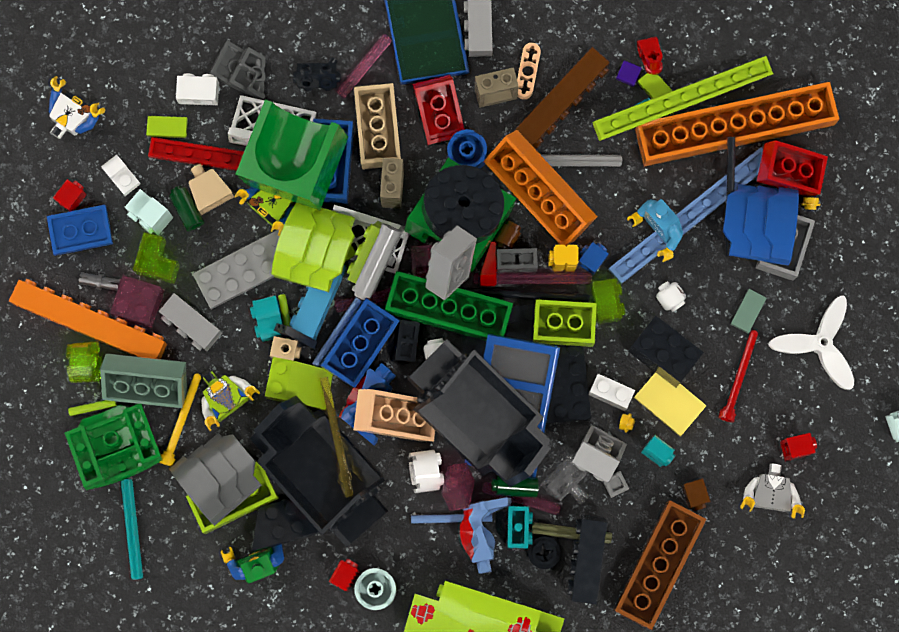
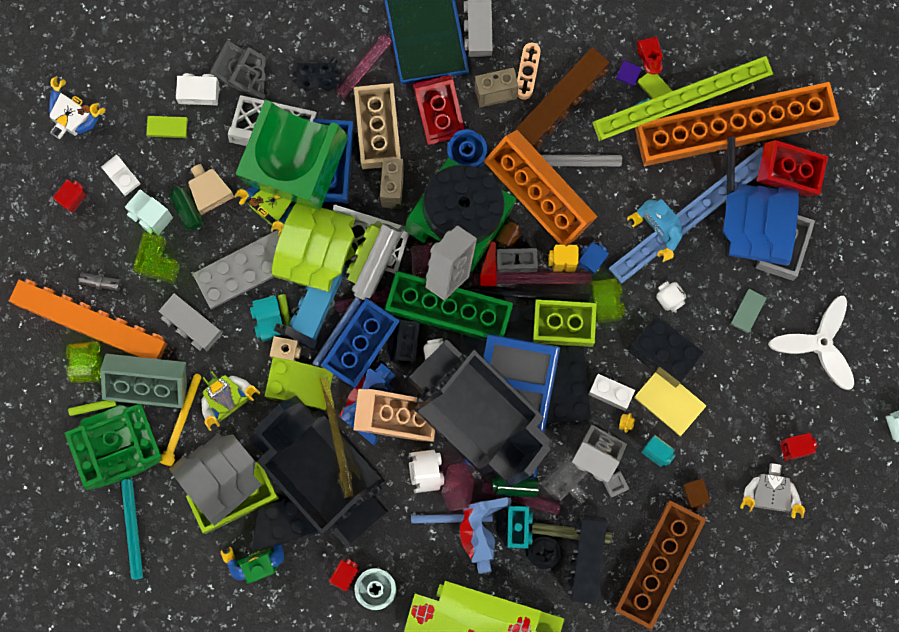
blue plate [47,205,113,256] -> none
clear pink brick [110,275,164,328] -> none
red tile [148,137,244,171] -> none
red piece [718,330,758,423] -> none
yellow plate [801,197,821,210] -> none

